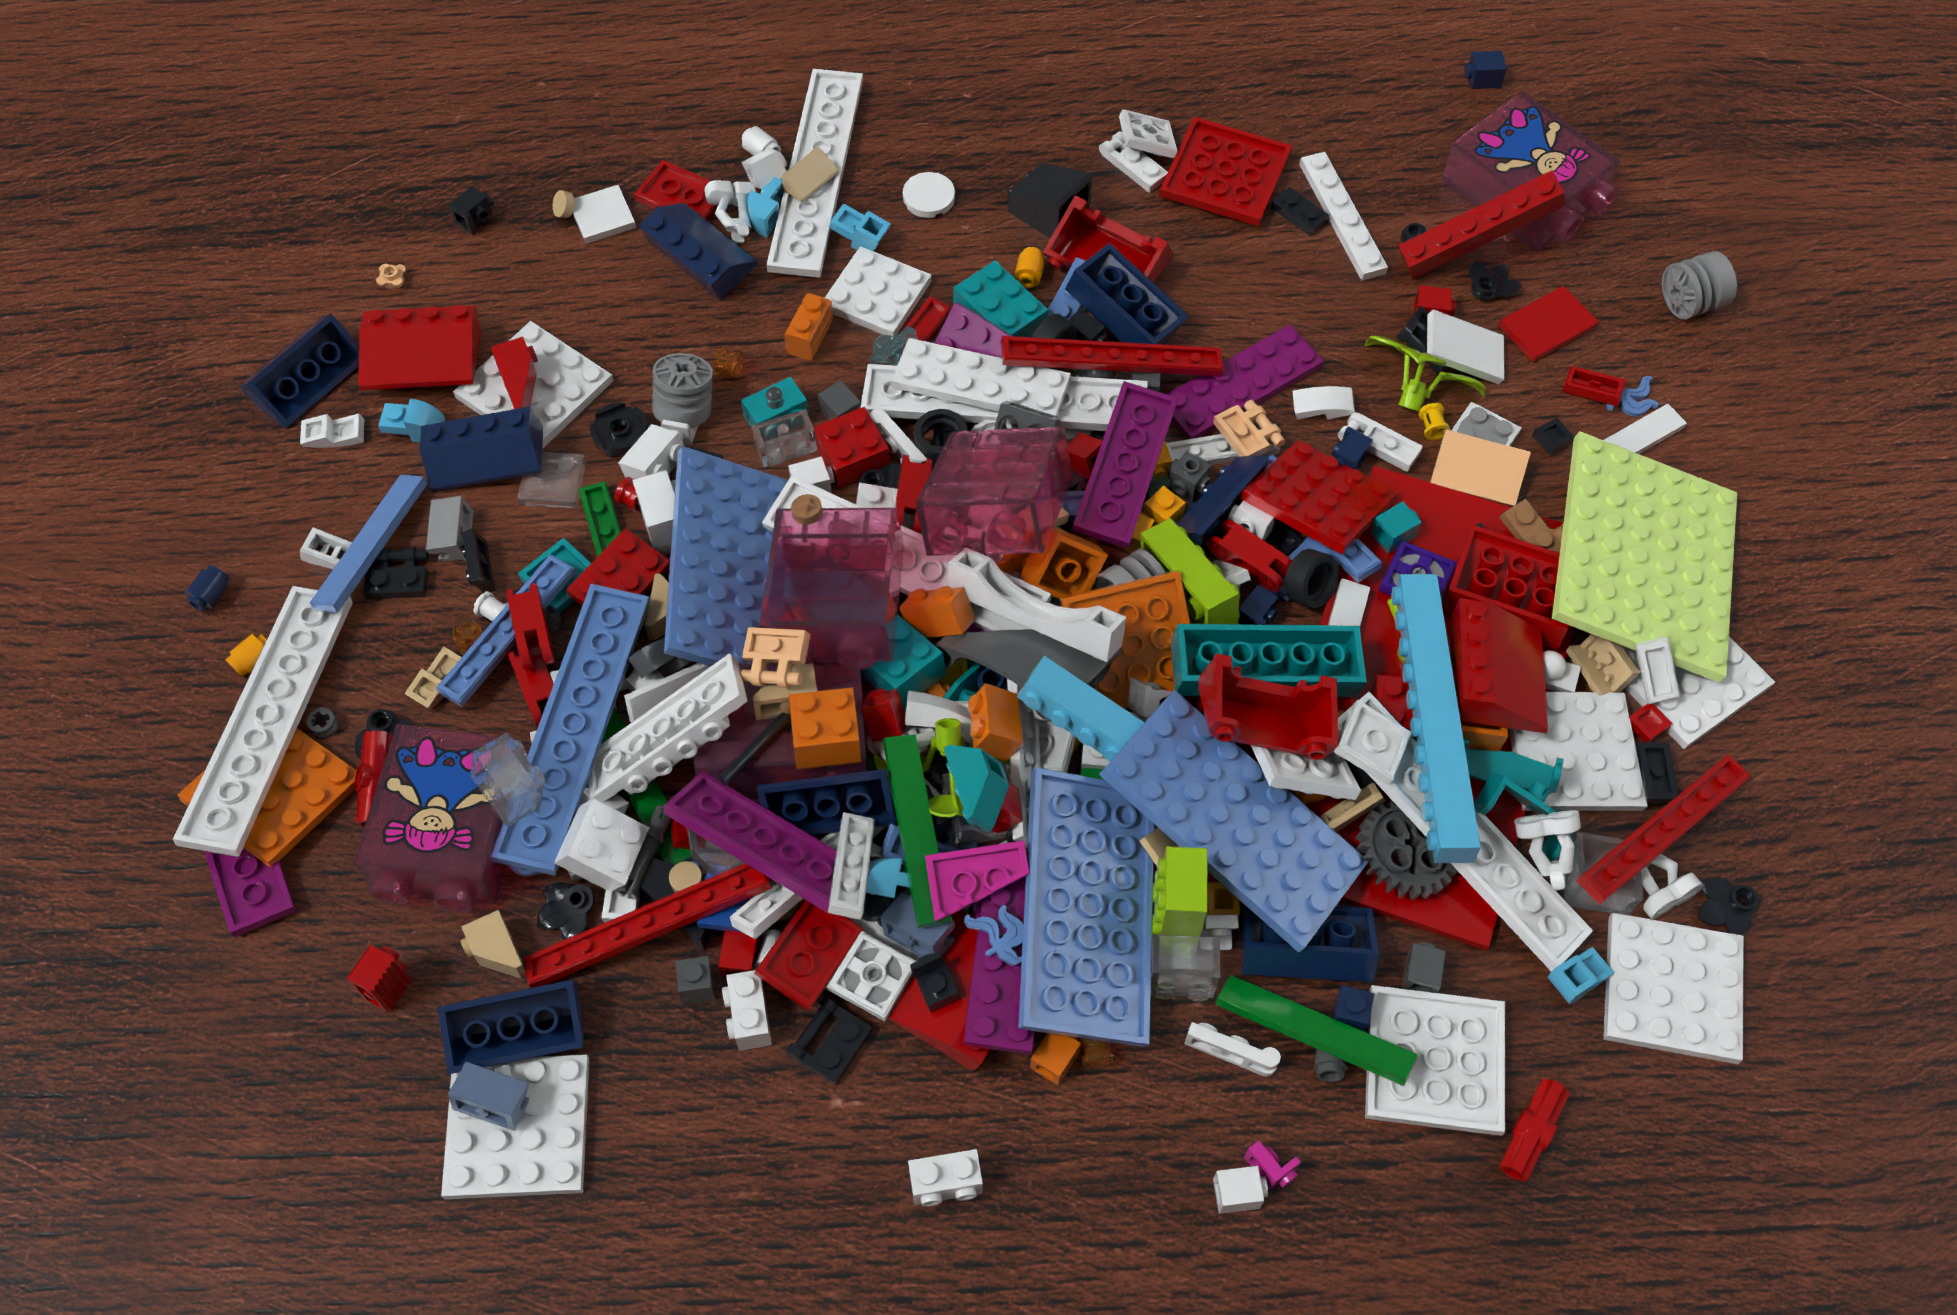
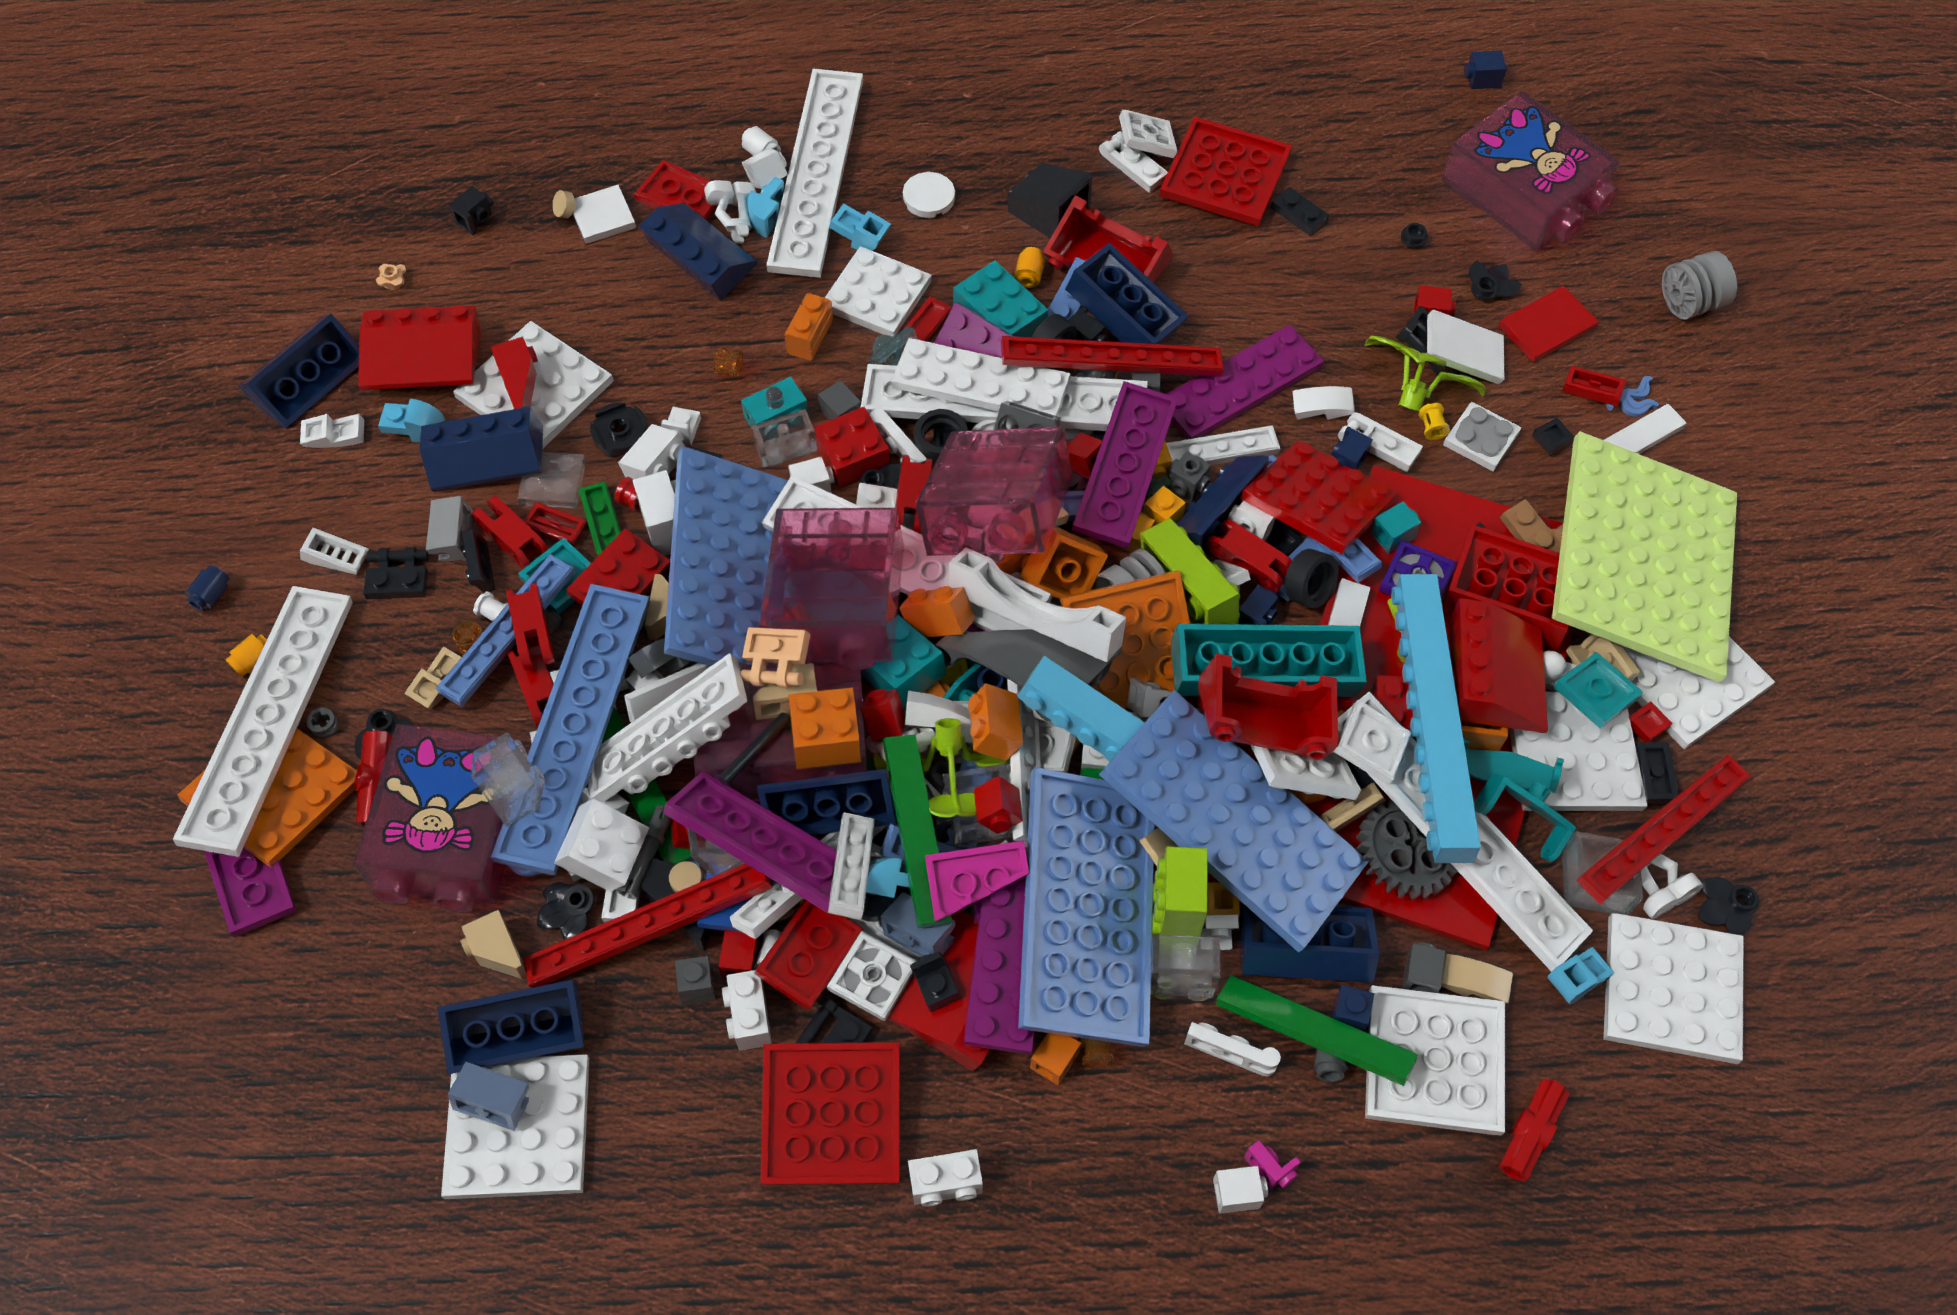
medium blue tile [310,474,428,613] -> none
red brick [346,945,412,1013] -> none
light grey wheel [652,353,713,427] -> none
tan slope [782,147,838,202] -> none
medium nougat tile [791,494,823,525] -> none
teal slope [944,745,1009,832] -> none
medium blue piece [964,905,1023,967] -> none
light nougat plate [1213,400,1285,457] -> none
white plate [1299,152,1388,281] -> none
red brick [1398,170,1565,280] -> none
light nougat tile [1430,429,1531,507] -> none
white piece [1514,810,1581,890] -> none
white tile [1635,637,1680,704] -> none
none -> red piece [470,495,548,569]
none -> red tile [524,502,588,548]
none -> red plate [761,1042,900,1185]
none -> tan slope [1441,954,1513,1004]
none -> teal plate [1554,652,1643,729]

